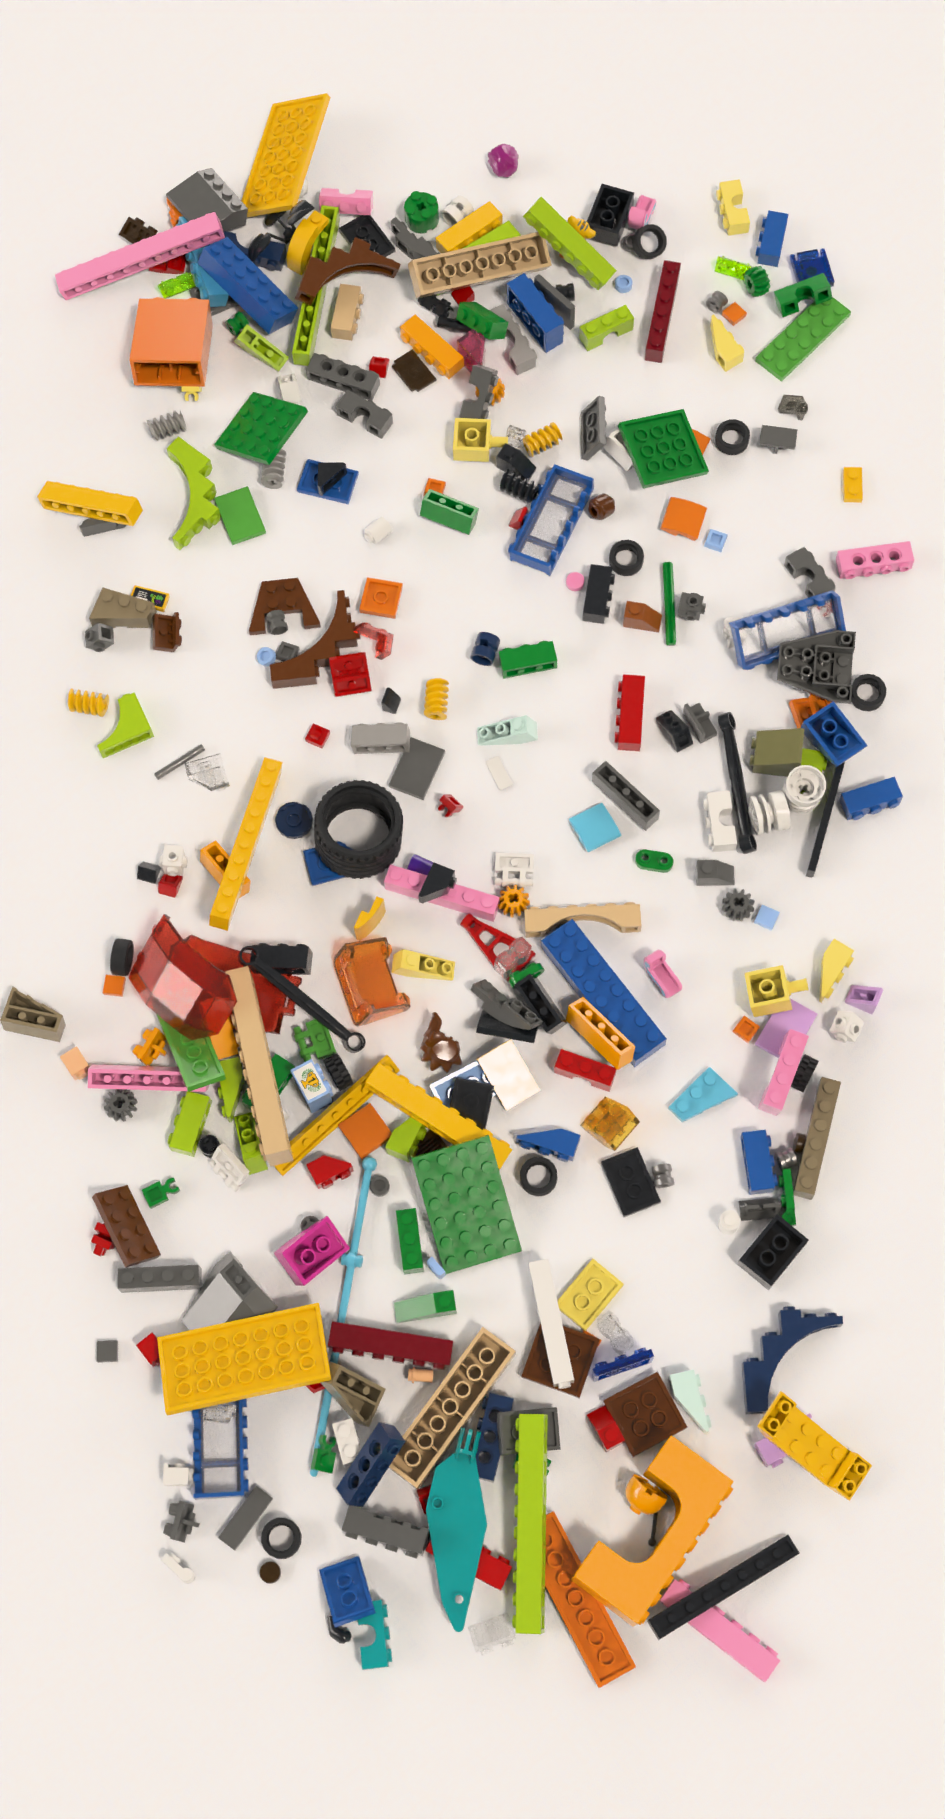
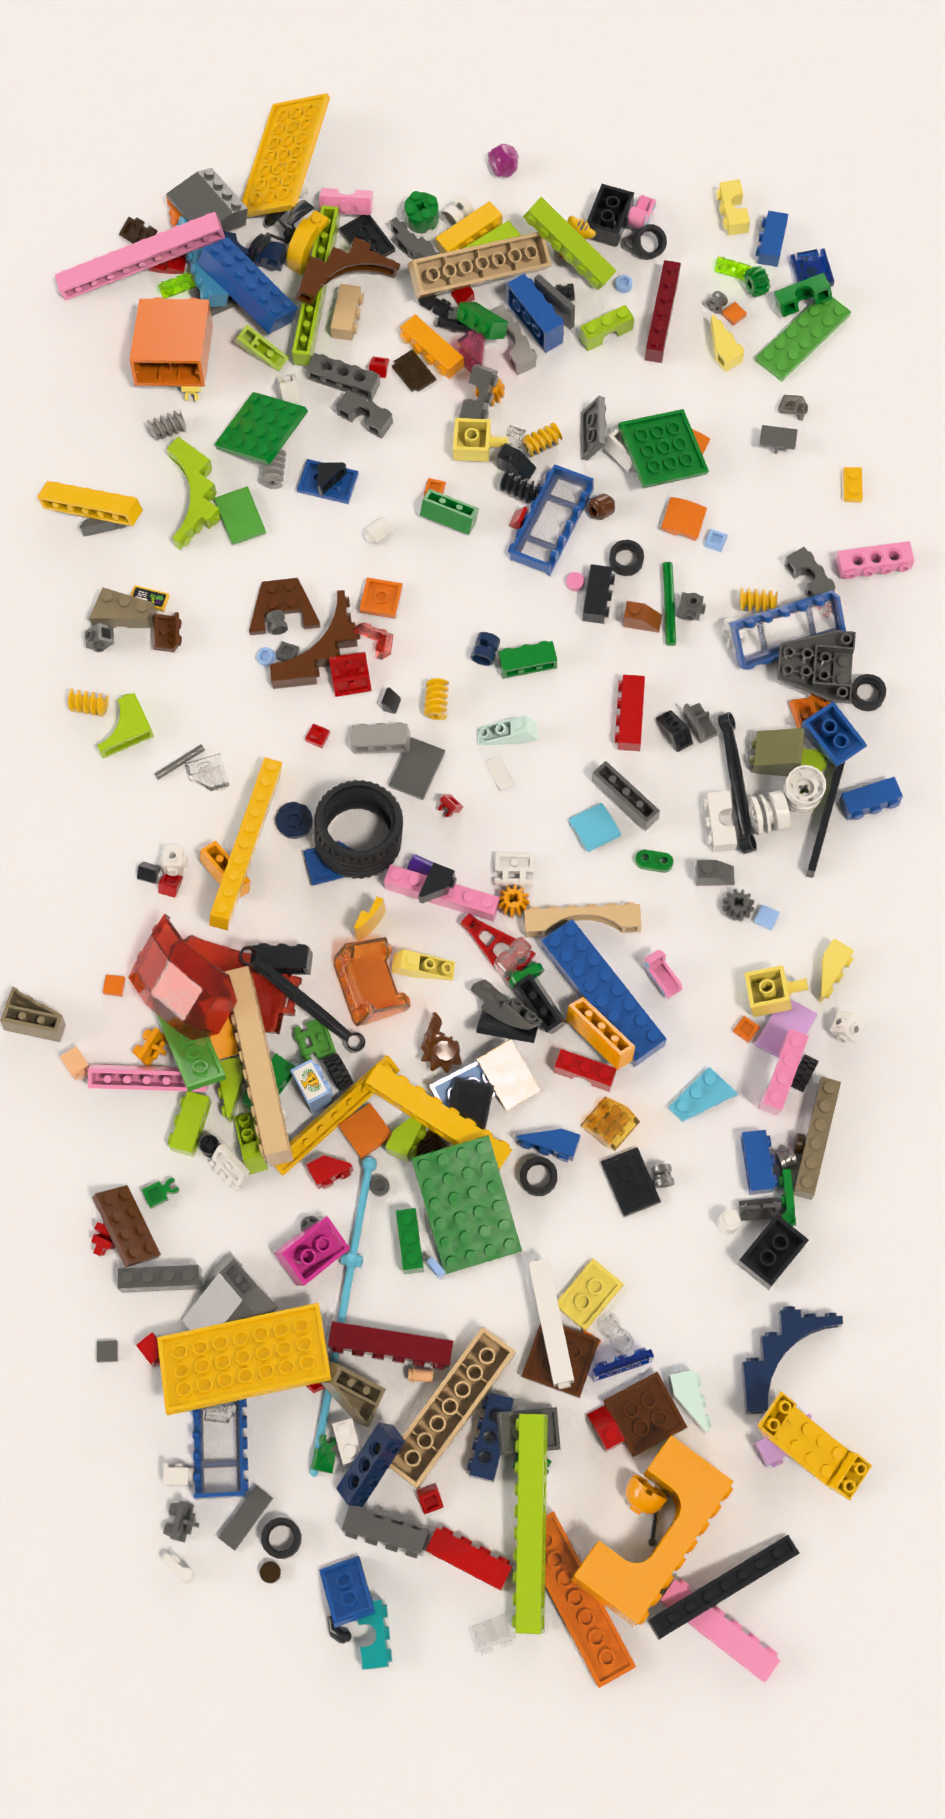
dark grey gear [104,1089,138,1122] -> none
black tyre [110,938,134,976] -> none
green wheel [225,311,249,336] -> none
slope [394,1290,457,1323] -> none
teal wing [426,1427,487,1632] -> none
black tyre [715,419,750,455] -> none
lavender slope [845,985,883,1014] -> none
none -> yellow piece [739,587,778,612]

